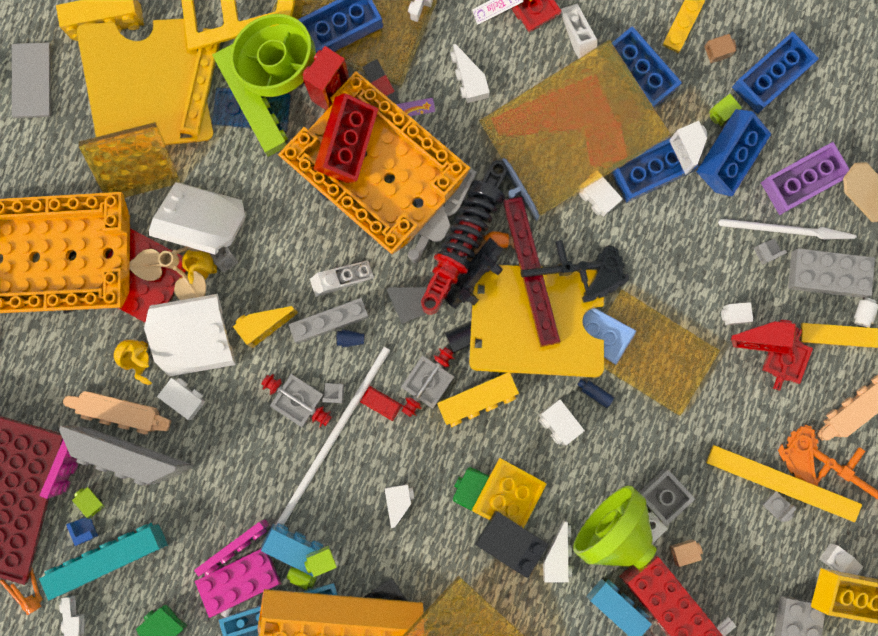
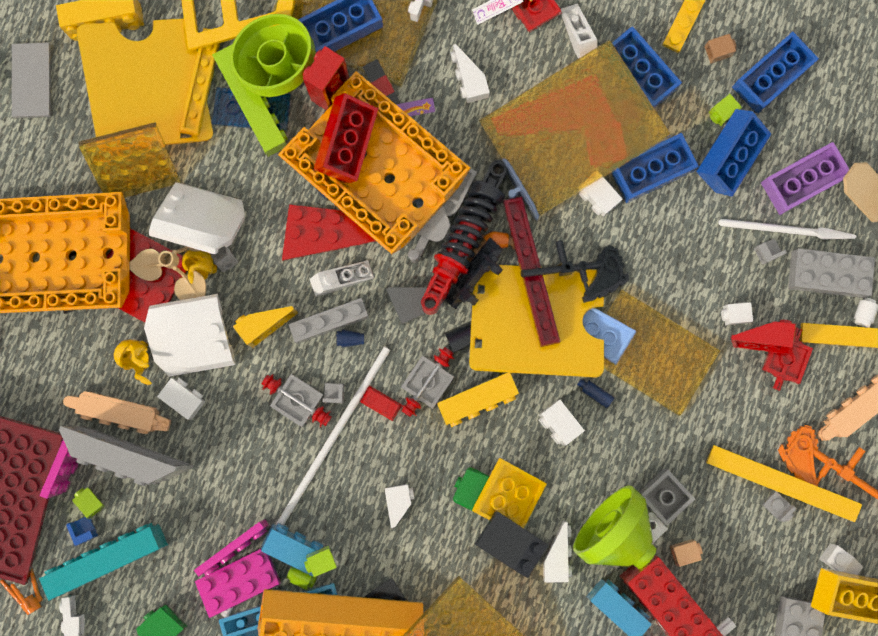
white slope [669,121,707,175] -> none
none -> red wing [282,205,376,261]

